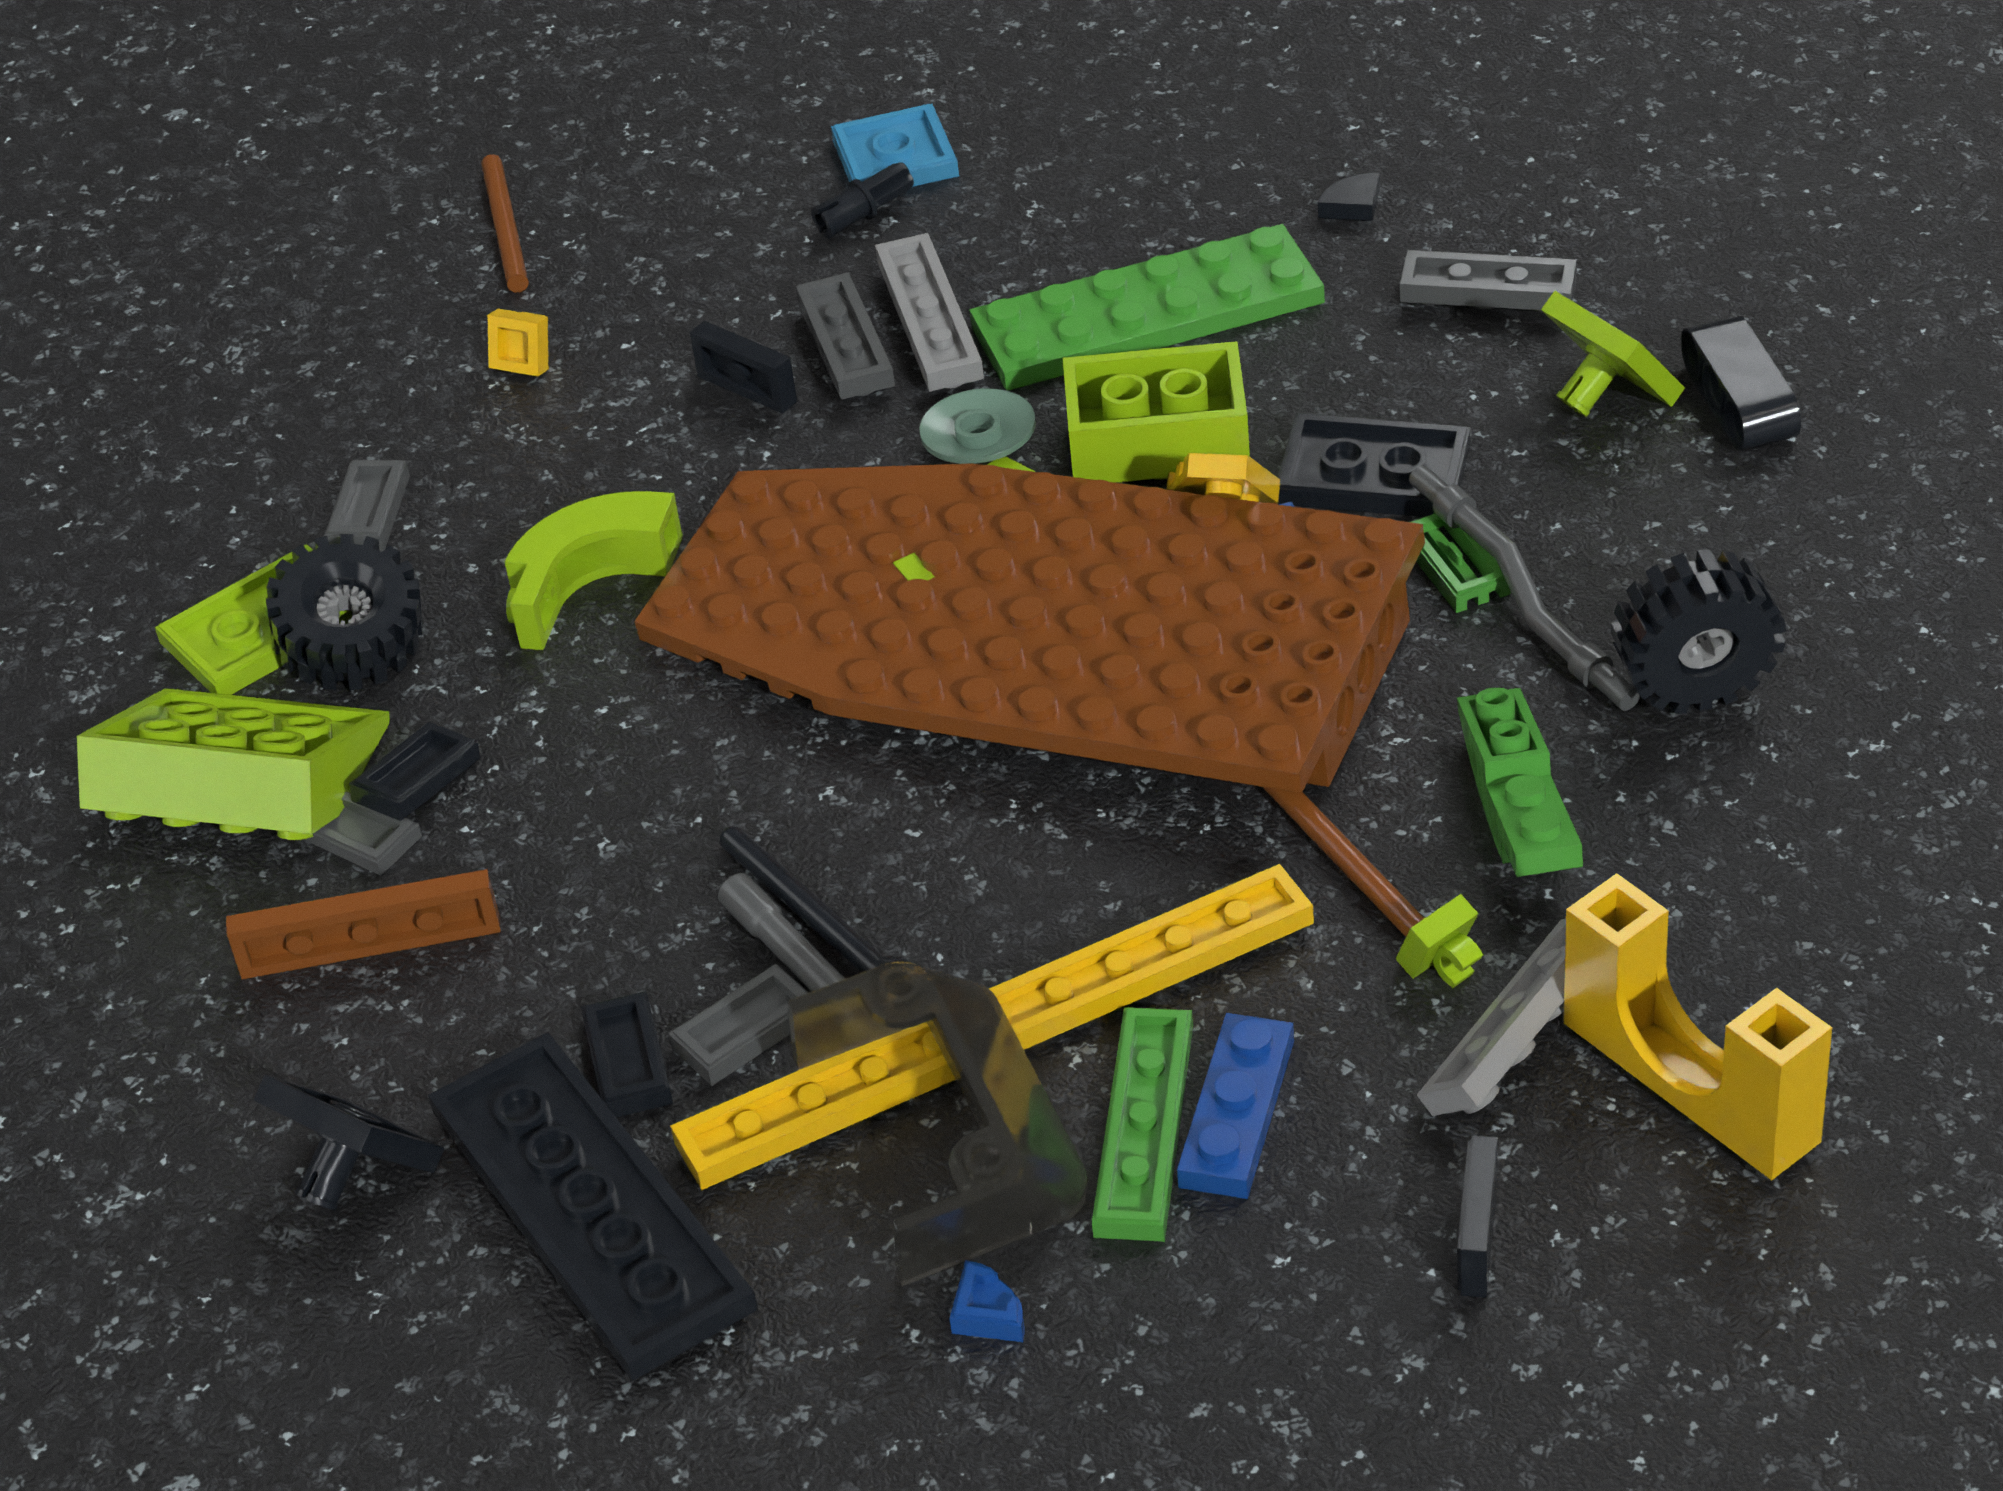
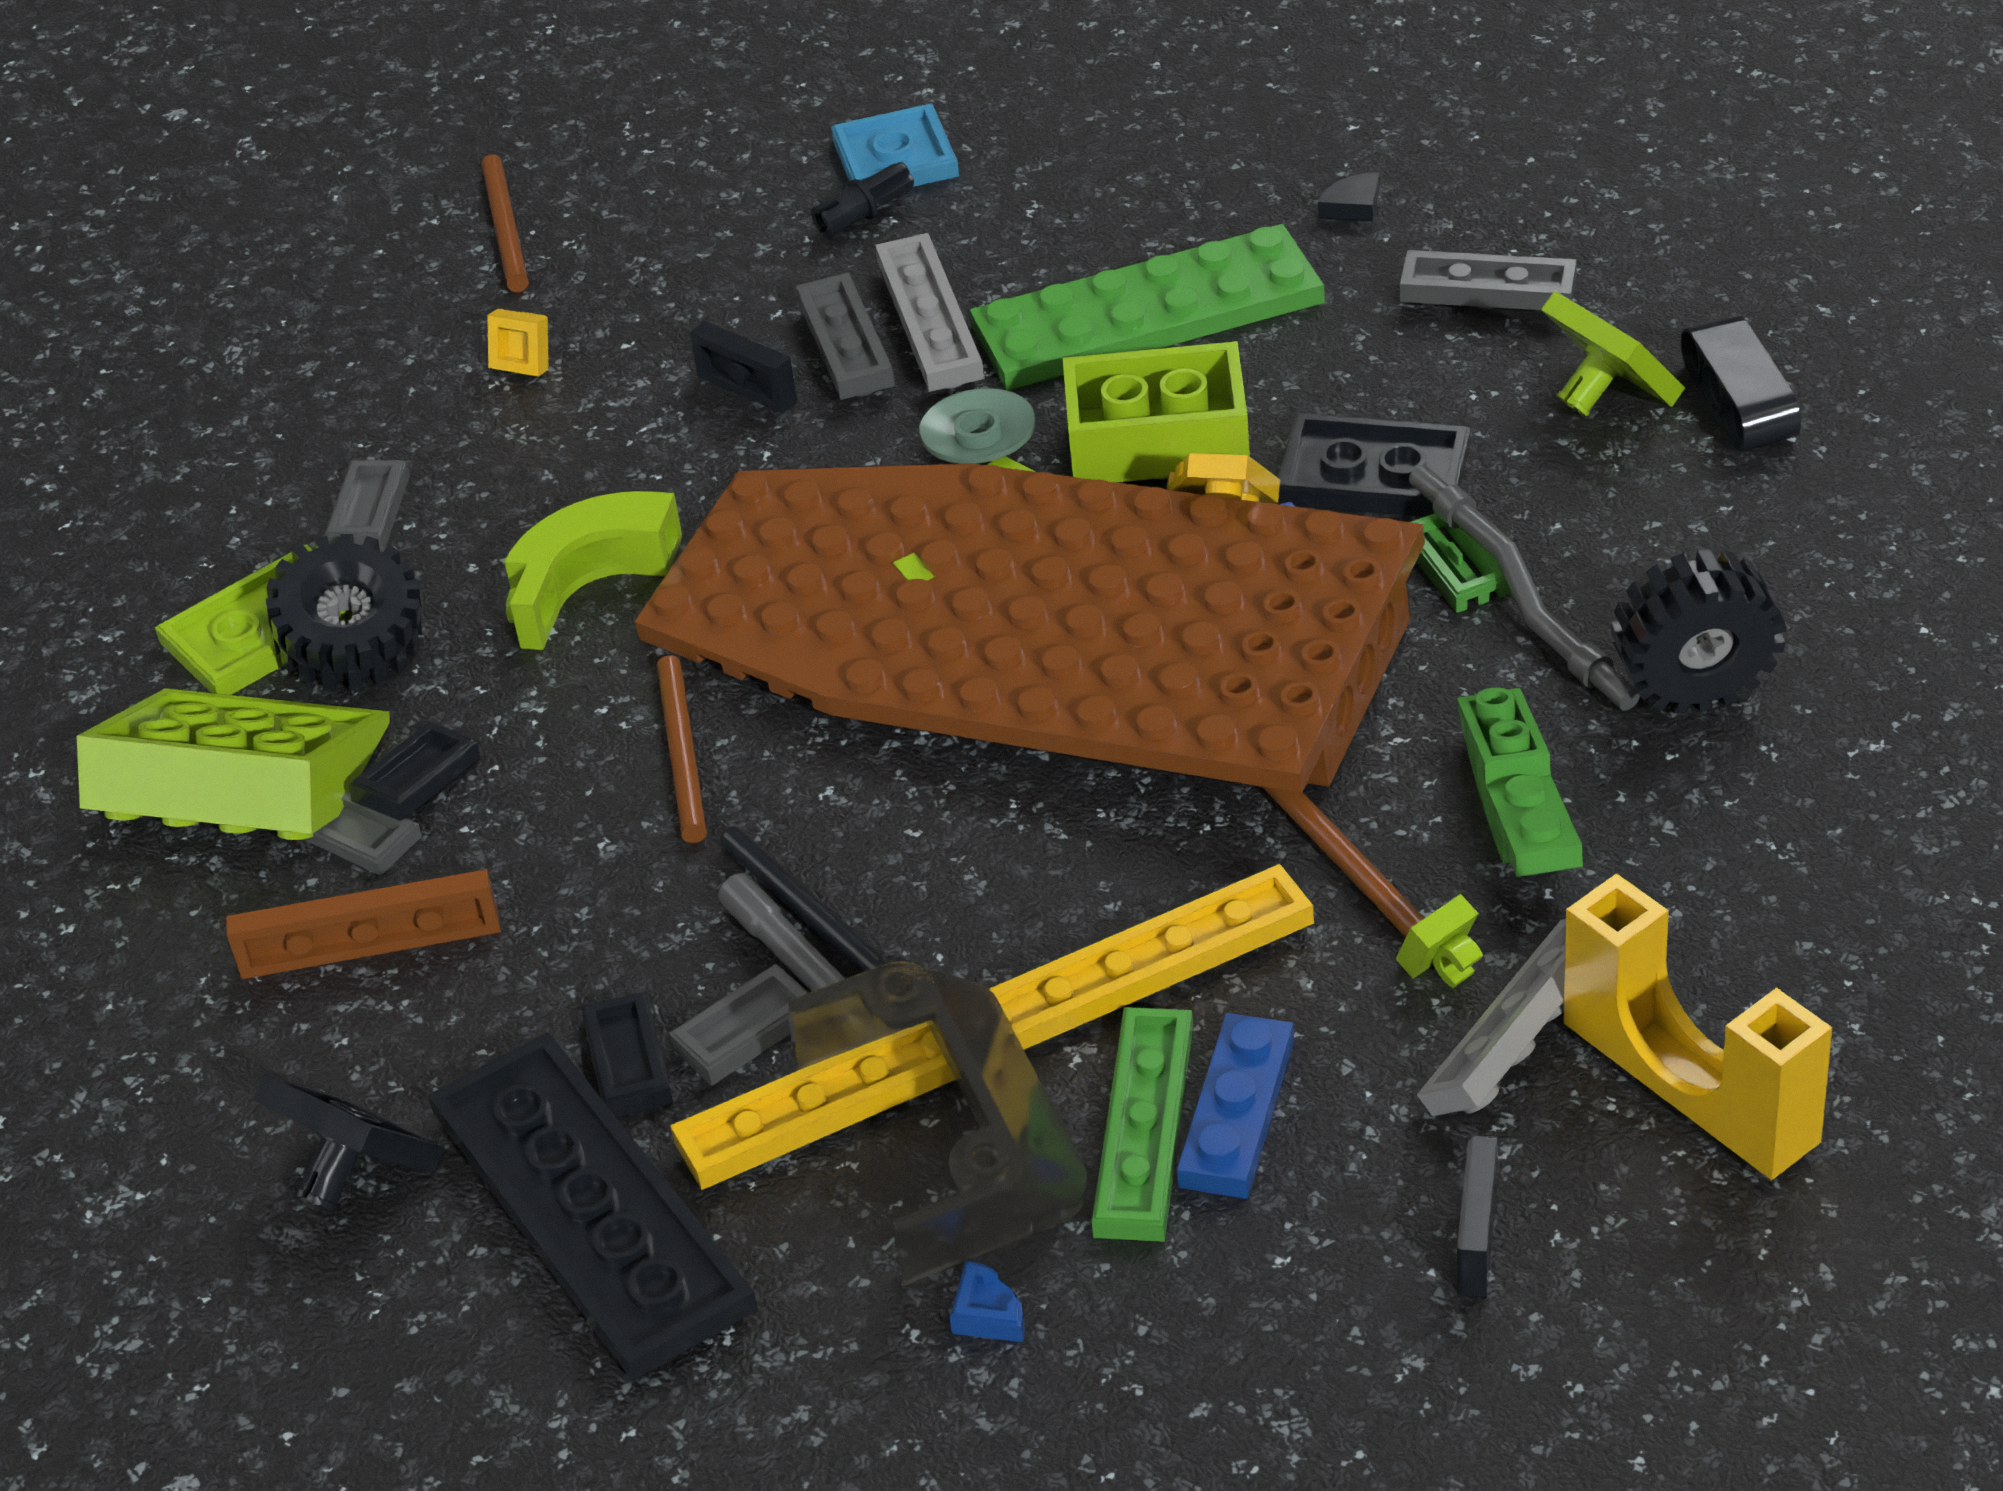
none -> dark orange bar [657,655,707,843]

